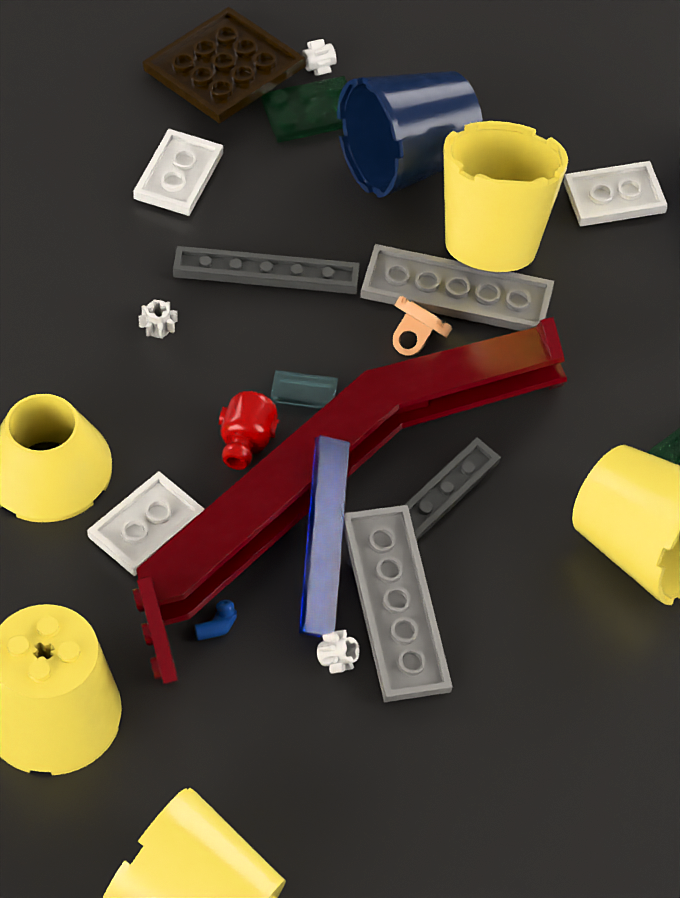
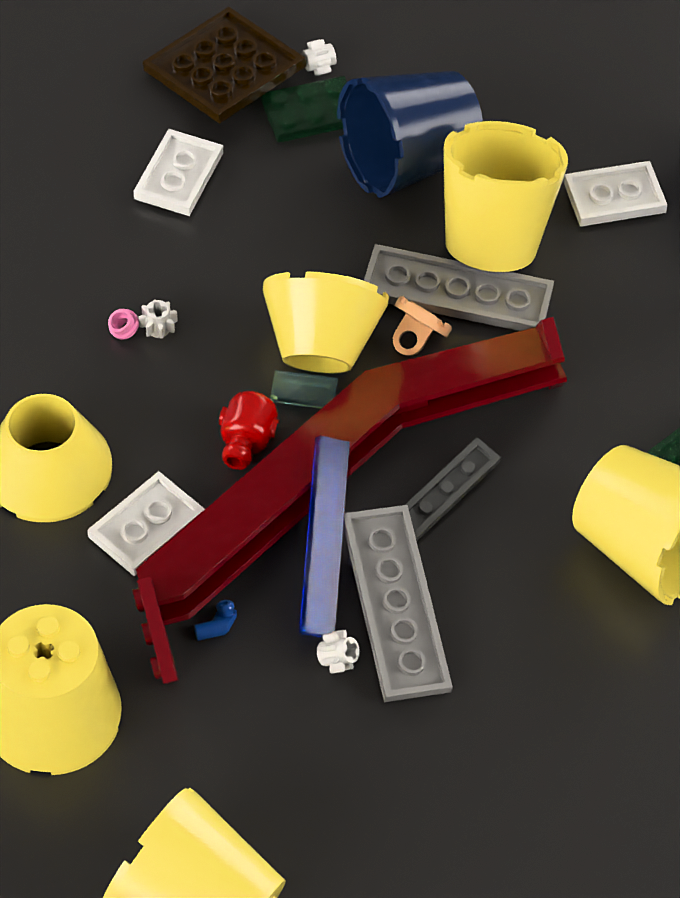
dark grey plate [173,246,360,294] -> none
none -> bright pink plate [108,309,139,340]
none -> light yellow cone [263,272,389,374]

